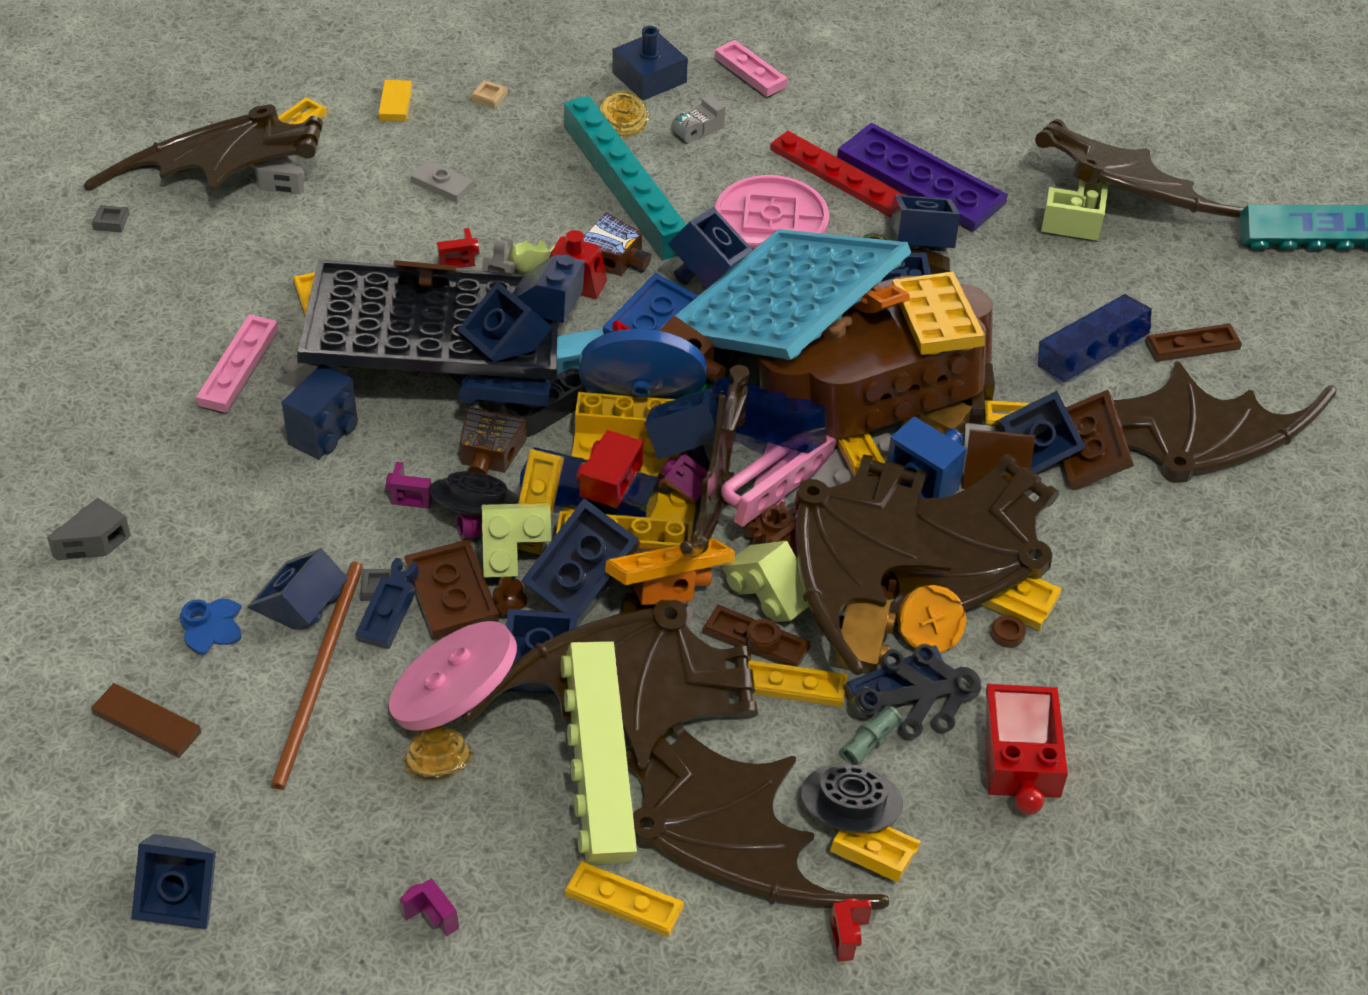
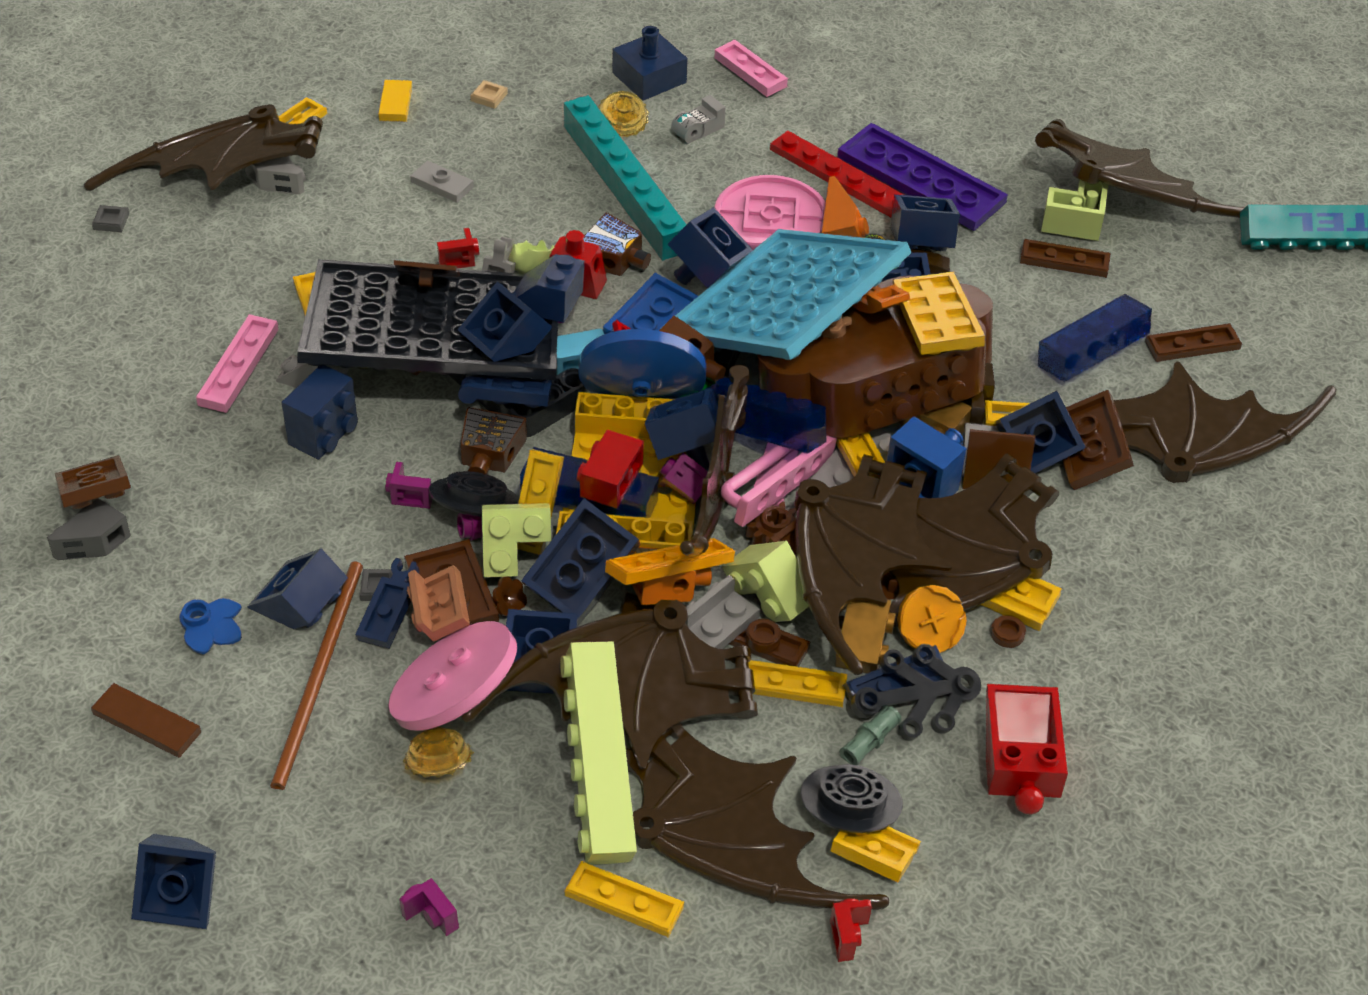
none -> reddish brown plate [55,455,131,509]
none -> nougat bracket [407,565,470,642]
none -> light grey bracket [686,575,760,649]
none -> orange slope [822,176,869,238]
none -> reddish brown tile [1020,239,1111,278]

